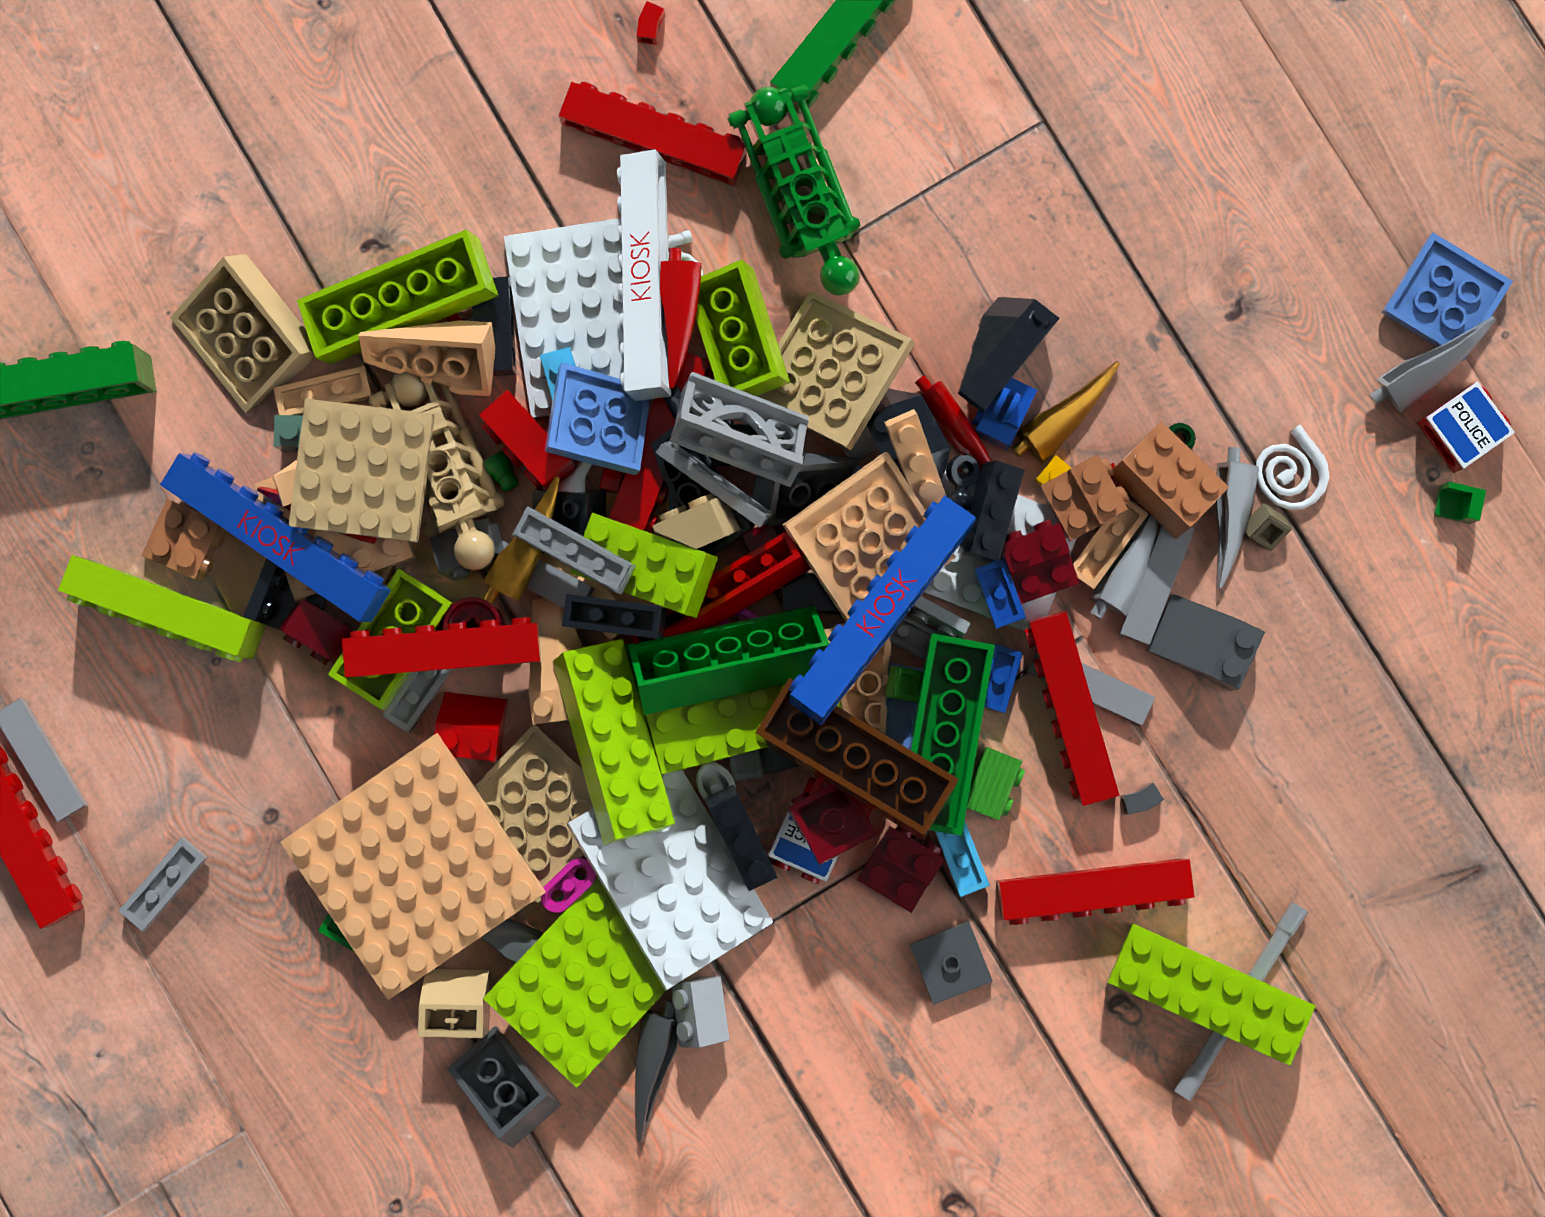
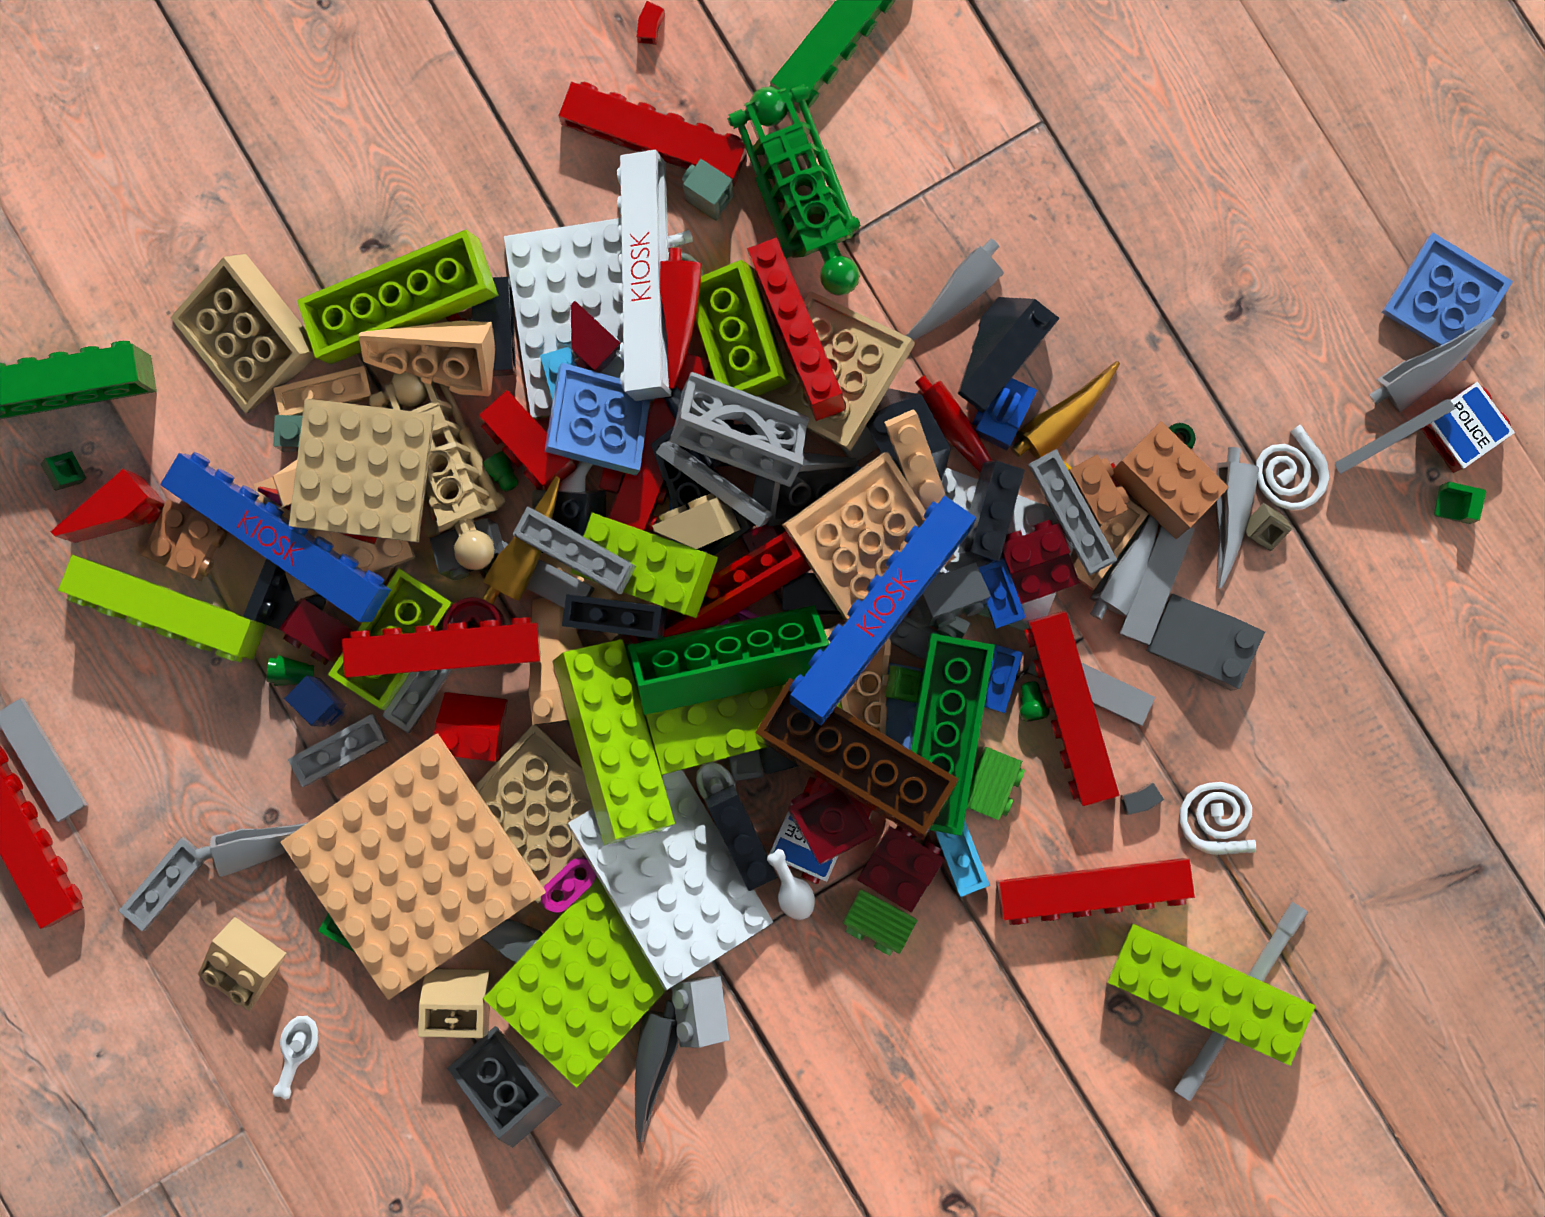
dark grey plate [910,921,993,1005] -> none
black plate [946,455,980,511] -> none
none -> dark green plate [41,451,87,491]
none -> red slope [50,468,165,543]
none -> light grey piece [195,822,308,877]
none -> tan slope [198,917,286,1011]
none -> green cone [267,655,314,686]
none -> white piece [272,1016,319,1100]
none -> dark blue brick [284,676,347,727]
none -> light grey plate [288,714,388,787]
none -> dark red slope [570,301,621,373]
none -> sand green brick [682,159,734,221]
none -> red brick [747,237,845,421]
none -> white piece [767,849,815,920]
none -> bright green brick [842,889,917,956]
none -> light grey piece [905,238,1004,340]
none -> dark grey brick [917,562,991,627]
none -> green piece [1020,681,1050,722]
none -> light grey tile [1028,449,1118,576]
none -> white piece [1179,782,1256,856]
none -> light grey tile [1335,399,1456,474]

